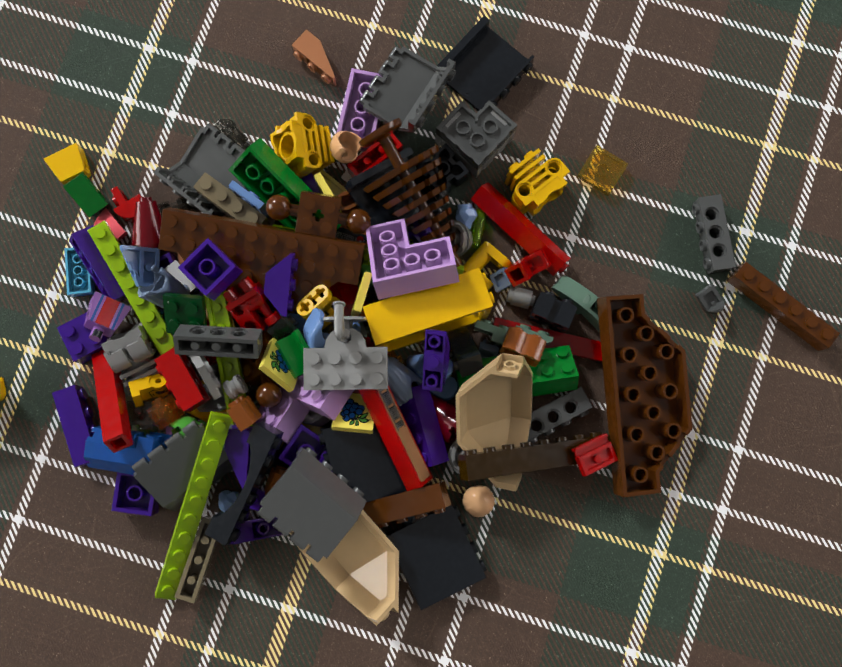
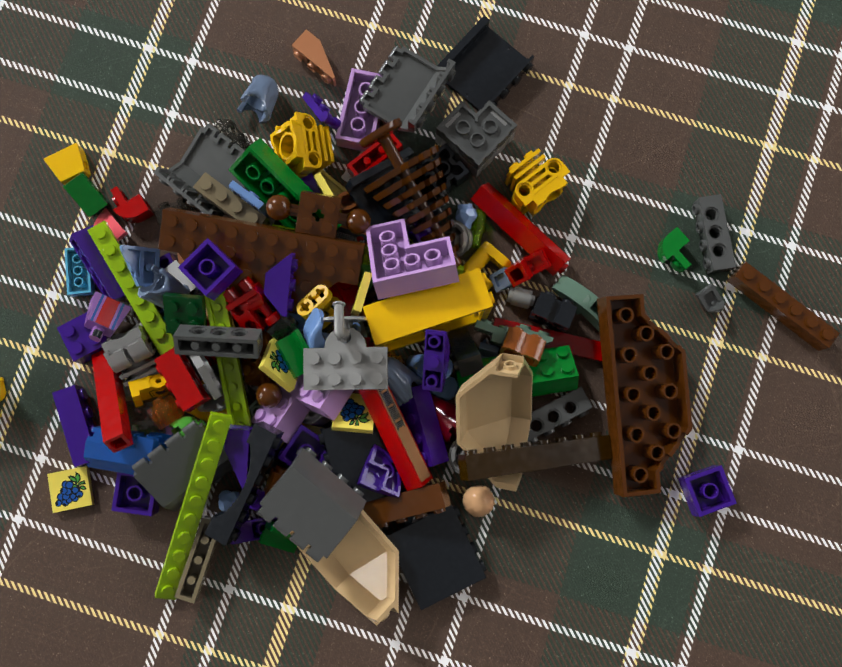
dark red cone [131,197,162,248] -> none
light grey wheel [223,374,248,400] -> none
dark orange brick [227,395,263,432] -> none
light nougat hair [330,131,362,164] -> none
red plate [571,433,618,476] -> none
clear yellow plate [577,145,628,196] -> none
none -> light yellow tile [47,466,95,513]
none -> sand blue hair [237,75,279,124]
none -> green panel [258,521,297,553]
none -> dark purple plate [302,91,341,130]
none -> dark purple brick [357,444,401,498]
none -> green brick [657,227,692,273]
none -> dark purple brick [678,465,737,517]

